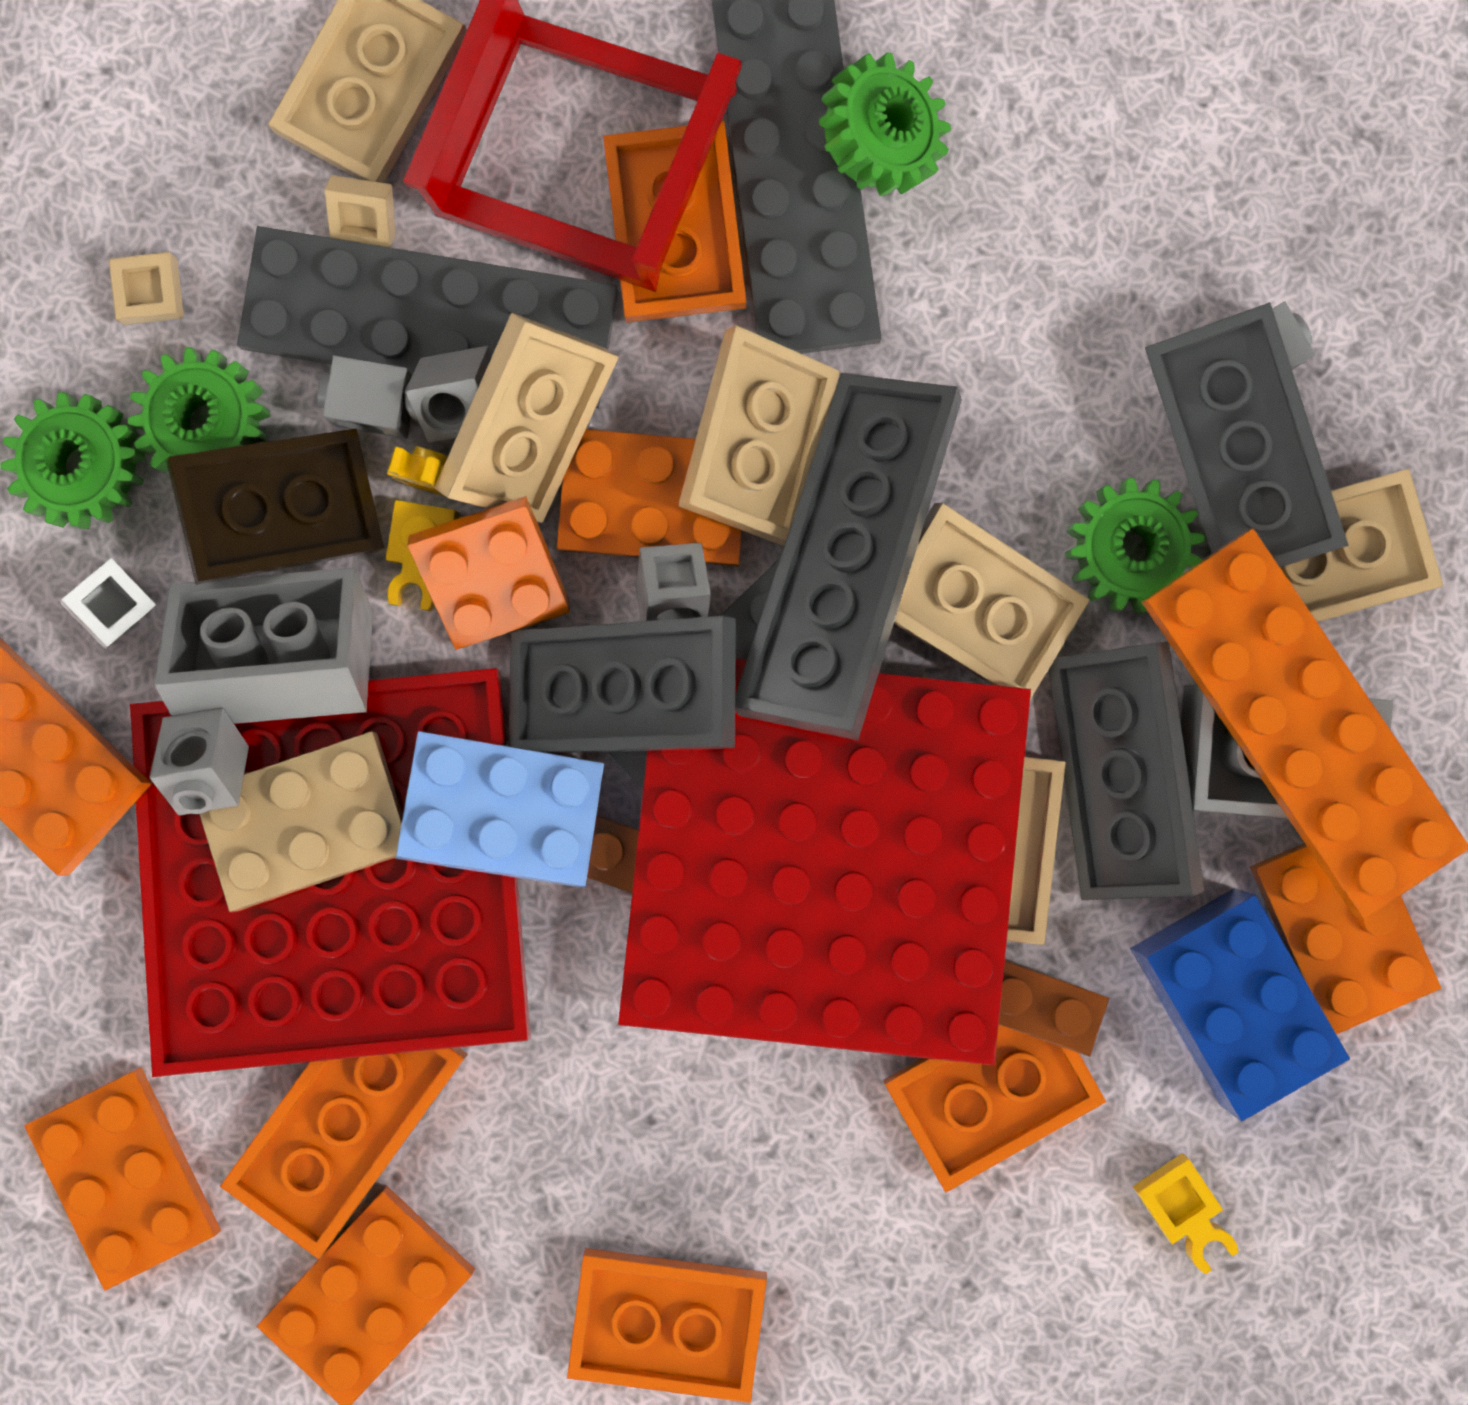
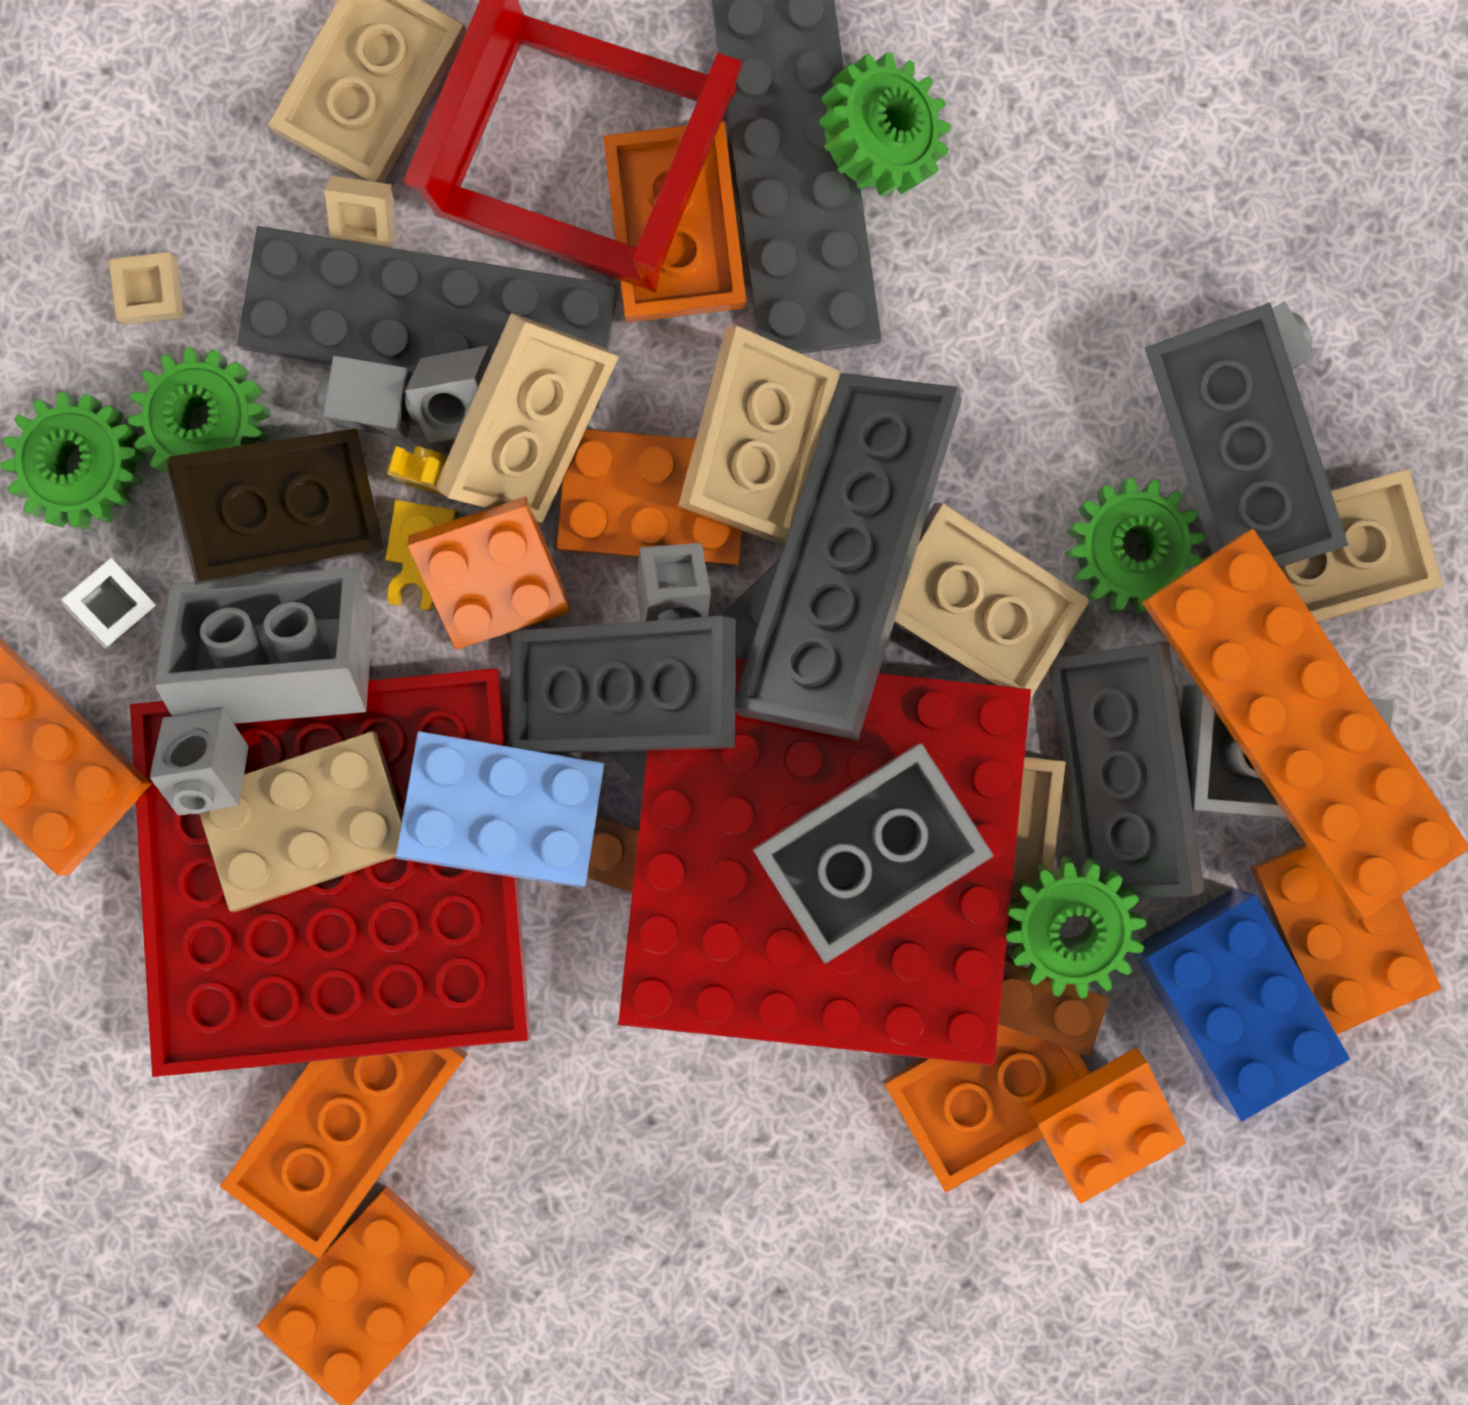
orange plate [24,1067,221,1291] -> none
orange plate [567,1248,767,1403] -> none
yellow plate [1132,1153,1238,1274] -> none
none -> light grey brick [753,743,993,963]
none -> bright green gear [1005,856,1146,998]
none -> orange plate [1028,1047,1186,1204]

